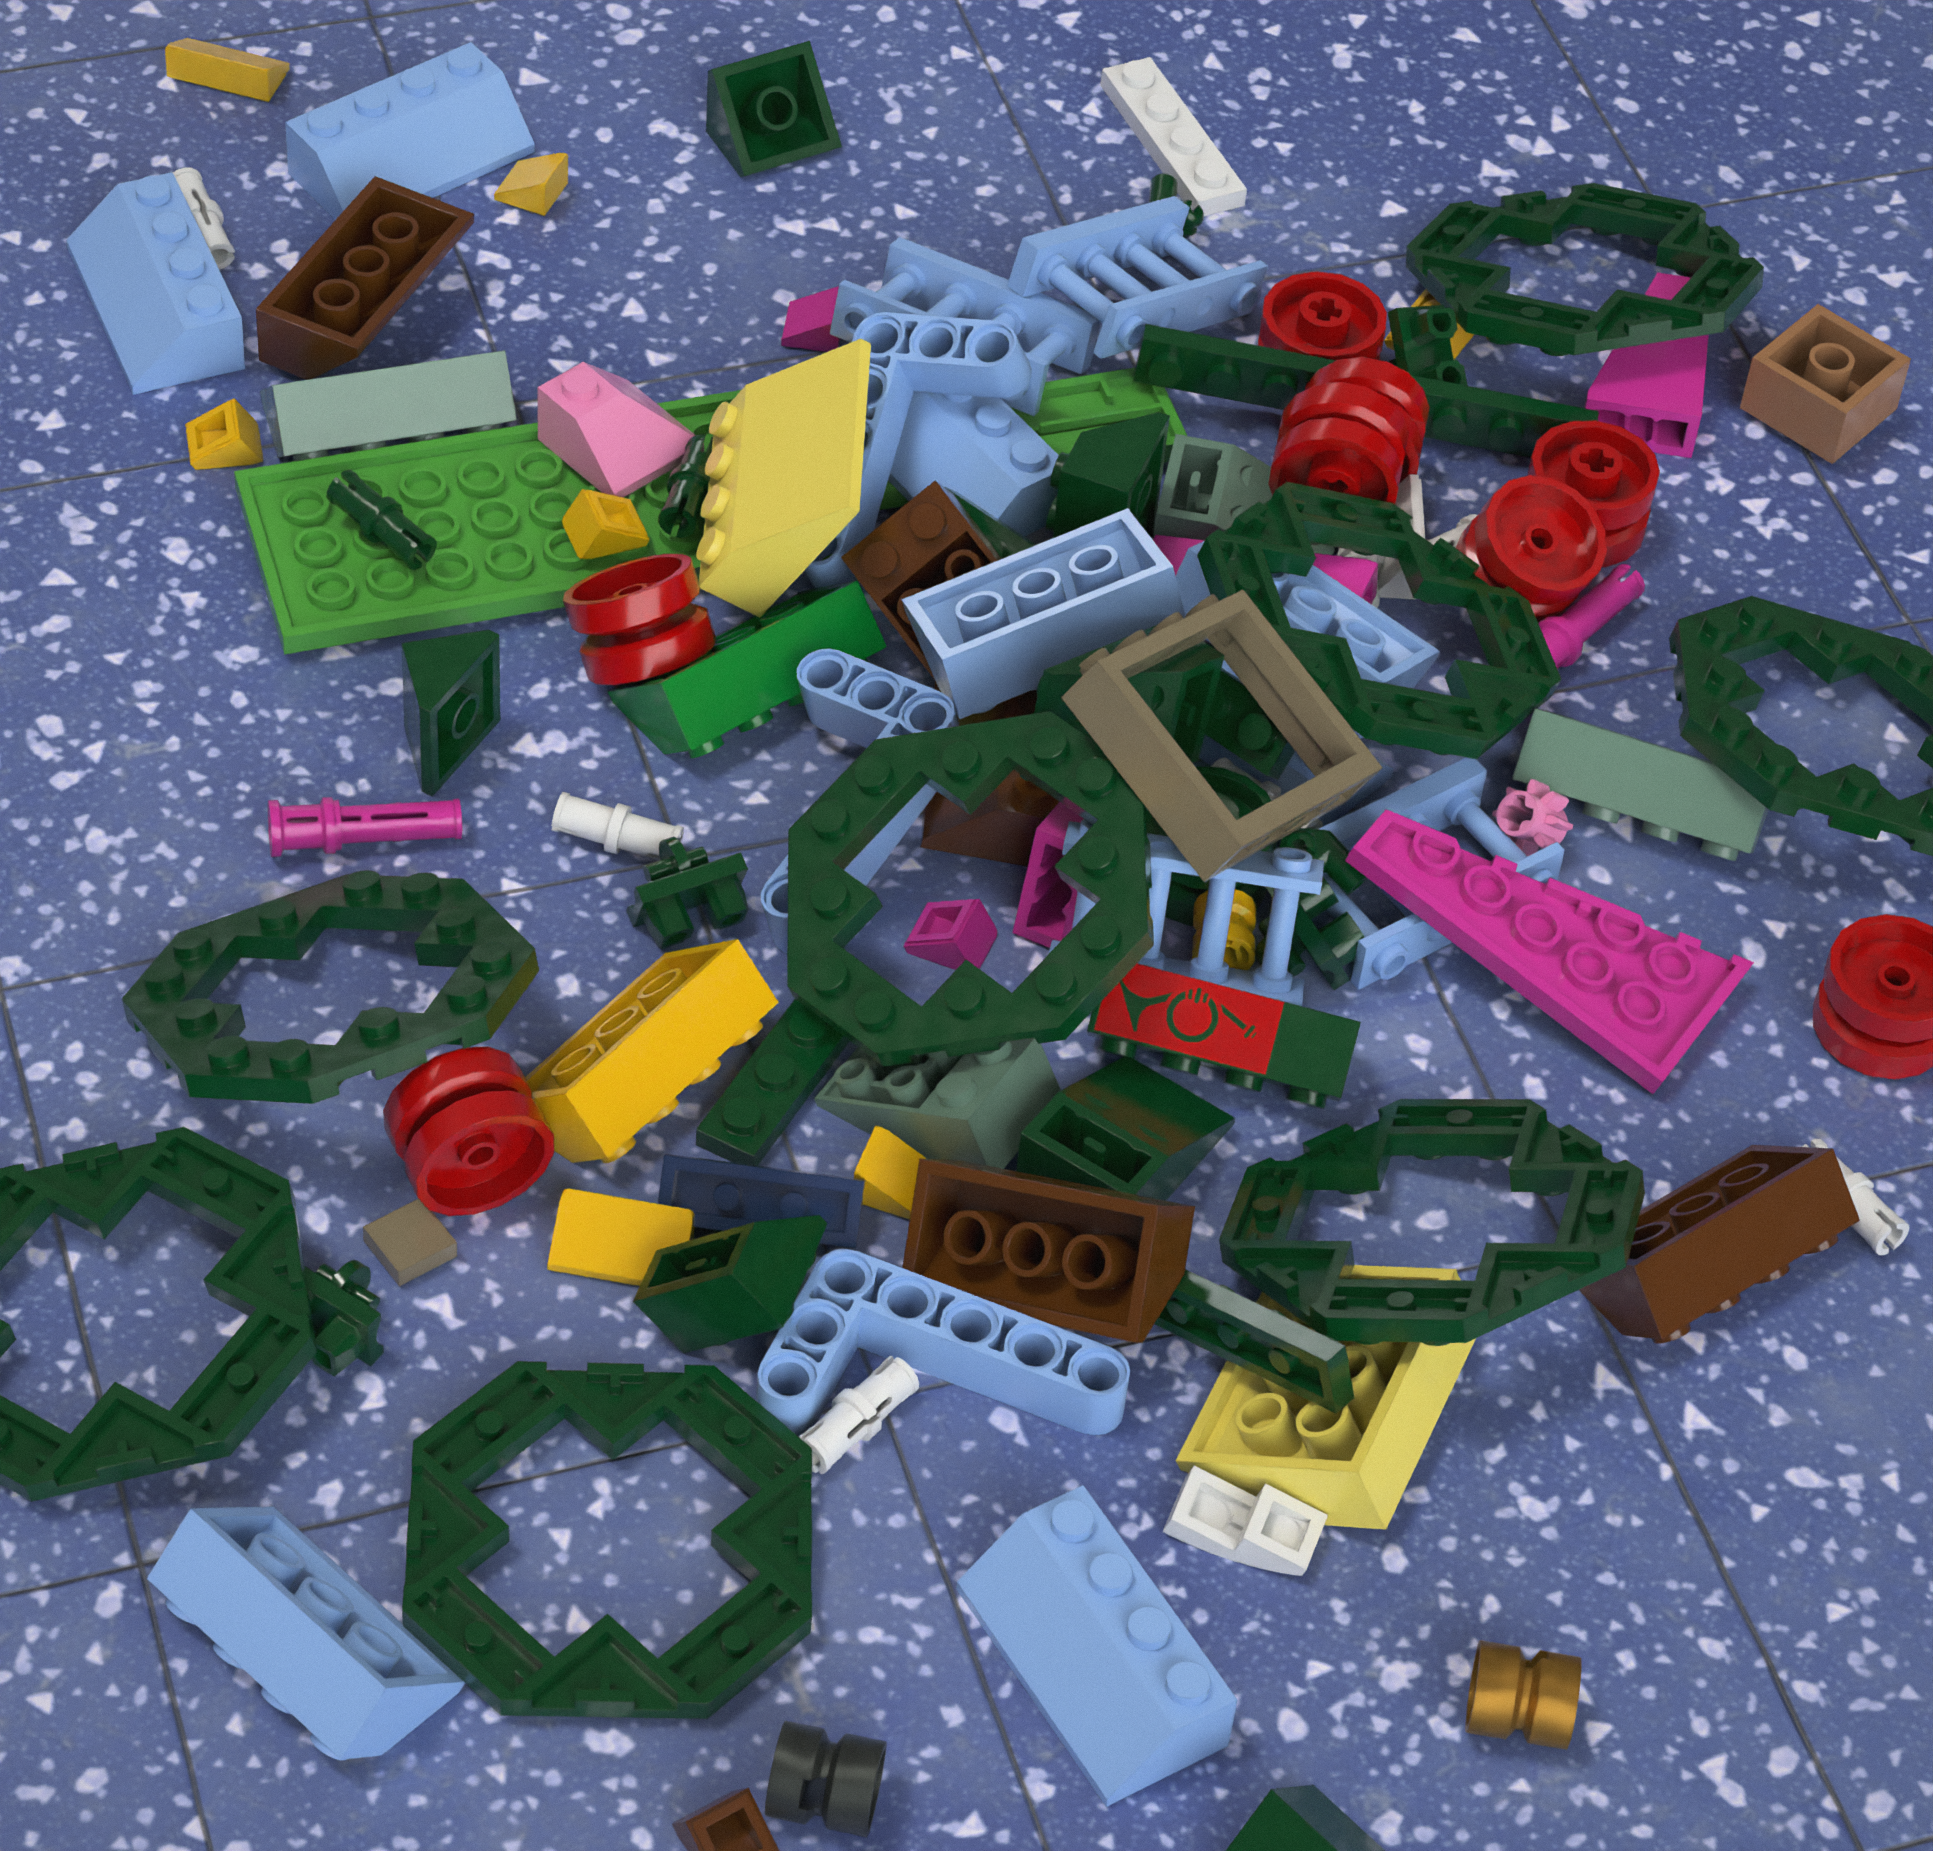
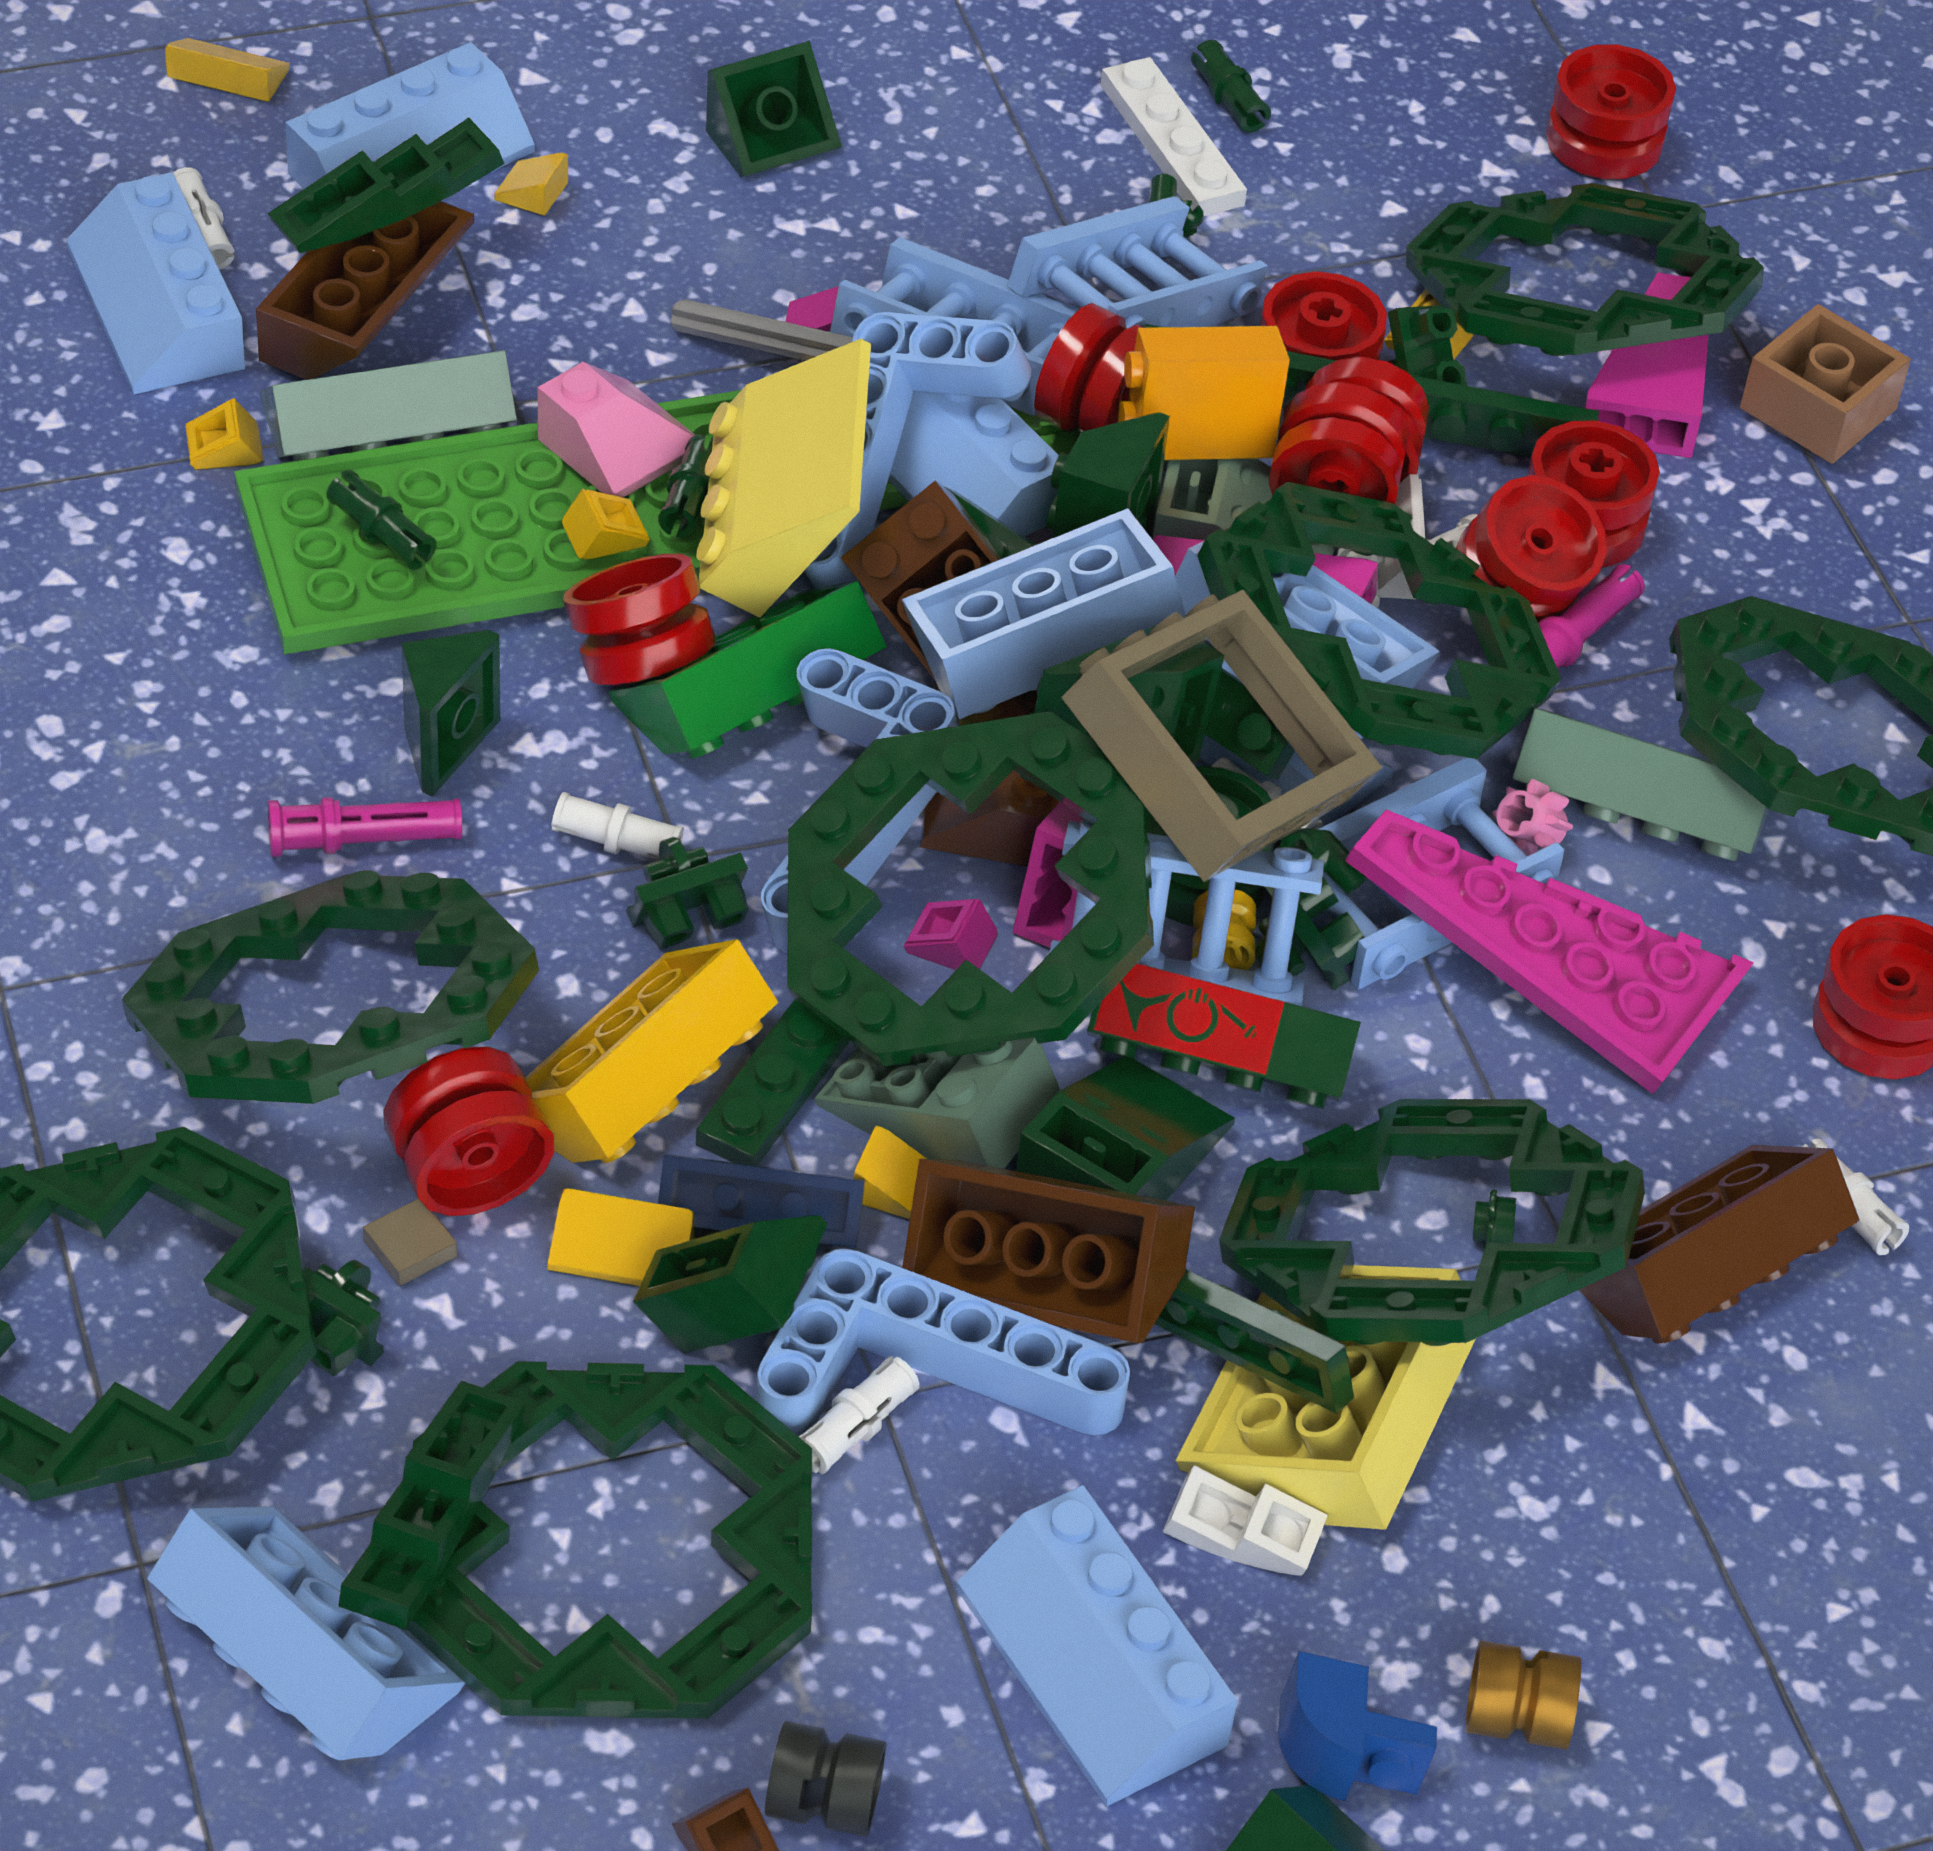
none -> dark green slope [268,117,505,253]
none -> dark green slope [338,1381,526,1630]
none -> light grey axle [671,299,853,361]
none -> red wheel [1034,303,1144,433]
none -> light orange brick [1117,326,1290,460]
none -> dark green pin [1191,40,1271,133]
none -> blue brick [1278,1651,1437,1801]
none -> dark green plate [1473,1190,1517,1243]
none -> red wheel [1546,44,1676,179]

